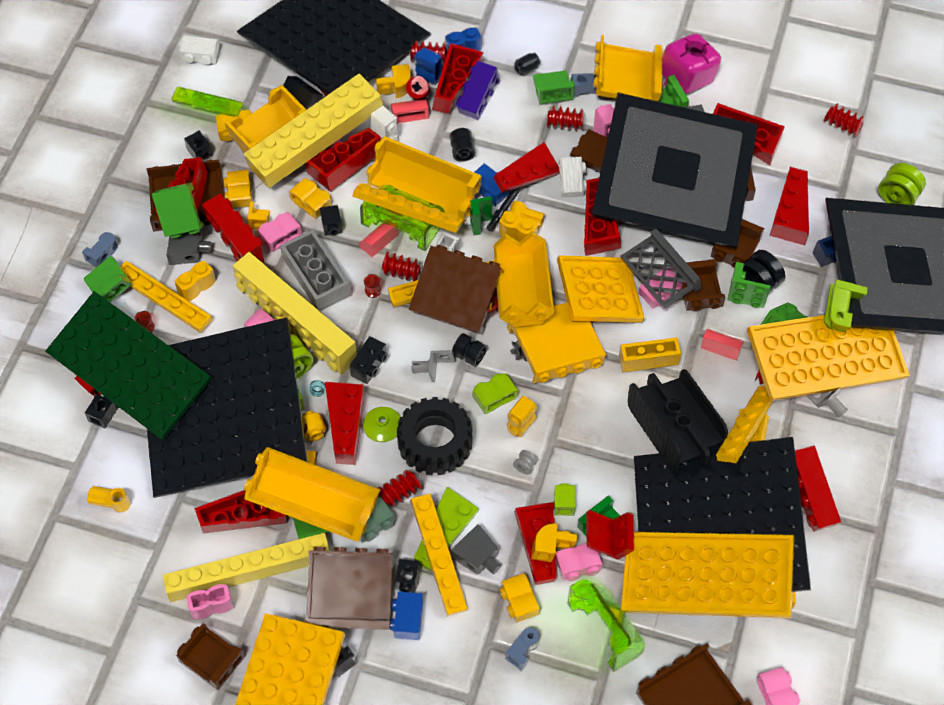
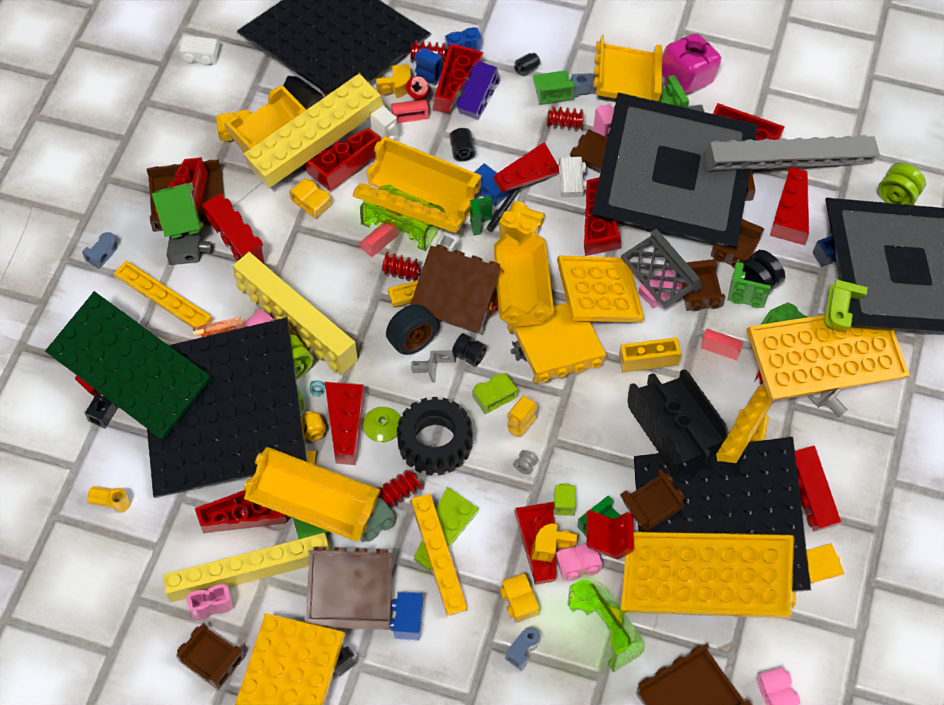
bright green bracket [84,256,132,302] -> none
clear red bush [135,311,155,333] -> none
clear neon green bracket [171,87,243,116] -> none
yellow brick [175,261,216,301] -> none
black brick [184,130,213,160] -> none
yellow brick [224,170,252,208] -> none
yellow panel [248,201,270,230] -> none
bright pink brick [258,212,302,252] -> none
light grey brick [280,229,351,311] -> none
black brick [320,205,343,236] -> none
black brick [349,336,388,384] -> none
clear red bush [364,274,381,298] -> none
black brick [395,559,420,592] -> none
dark grey torso [451,524,501,575] -> none
red piece [824,103,864,137] -> none
none -> clear orange plate [193,317,242,337]
none -> black wheel [386,304,437,355]
none -> reddish brown panel [620,469,685,532]
none -> light grey brick [704,135,880,171]
none -> yellow piece [807,543,845,584]

